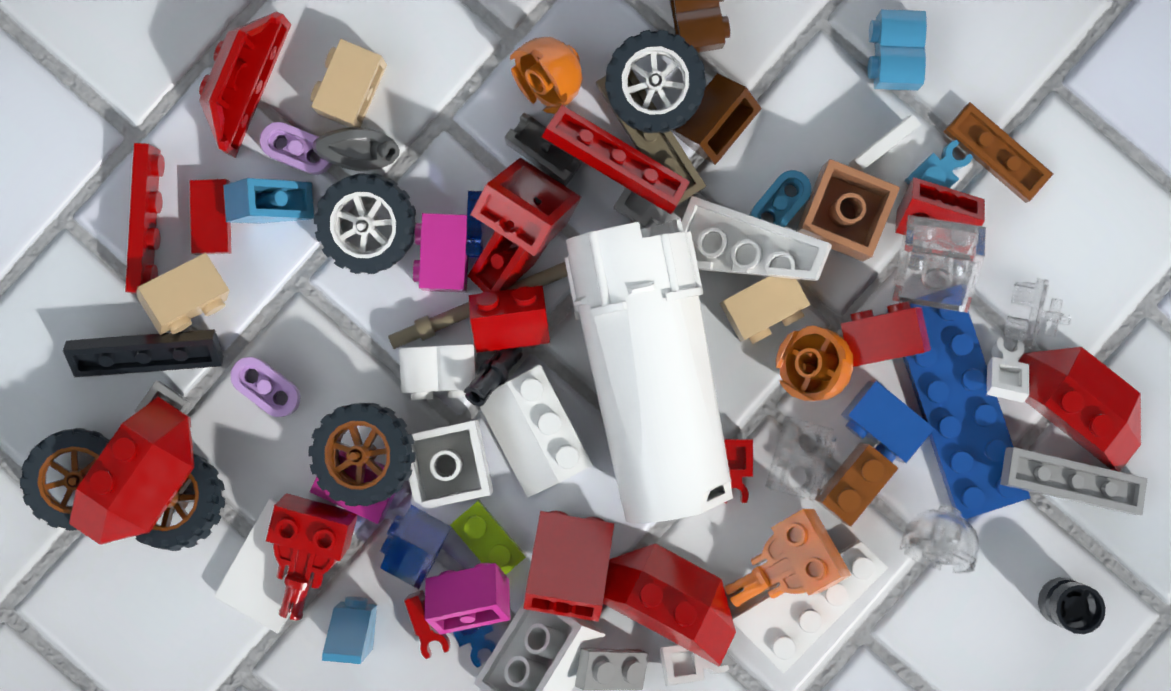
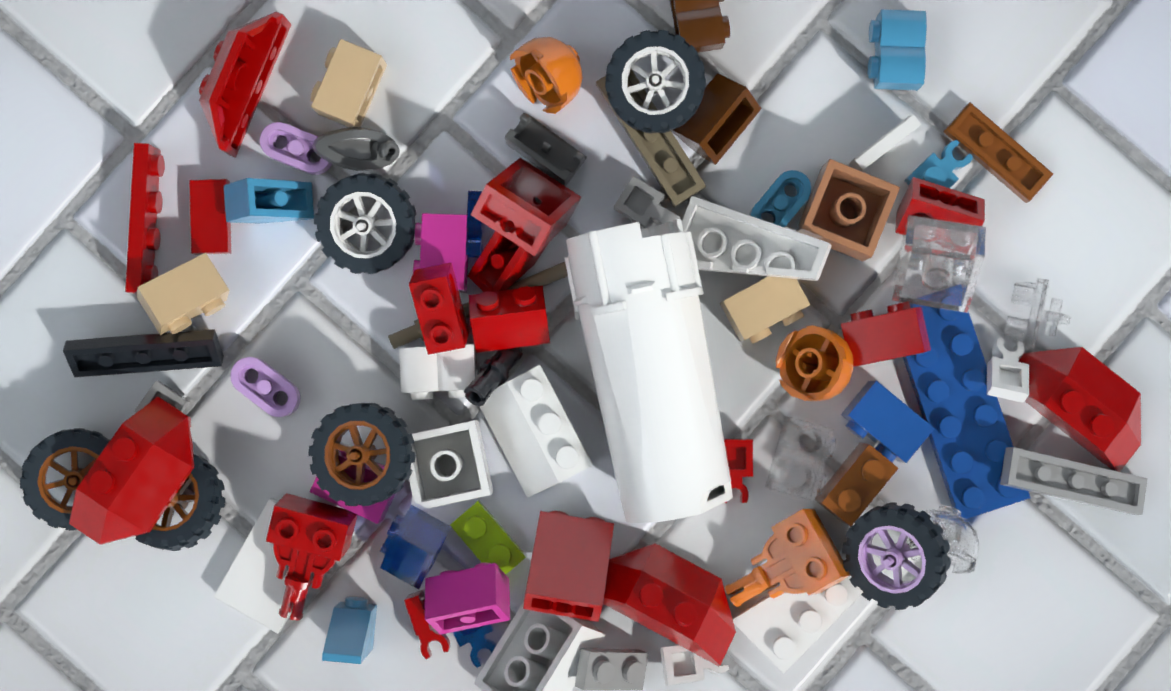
red plate [542,105,690,214] -> none
black wheel [1038,577,1106,635] -> none
none -> red brick [409,262,469,355]
none -> black wheel [842,502,951,610]

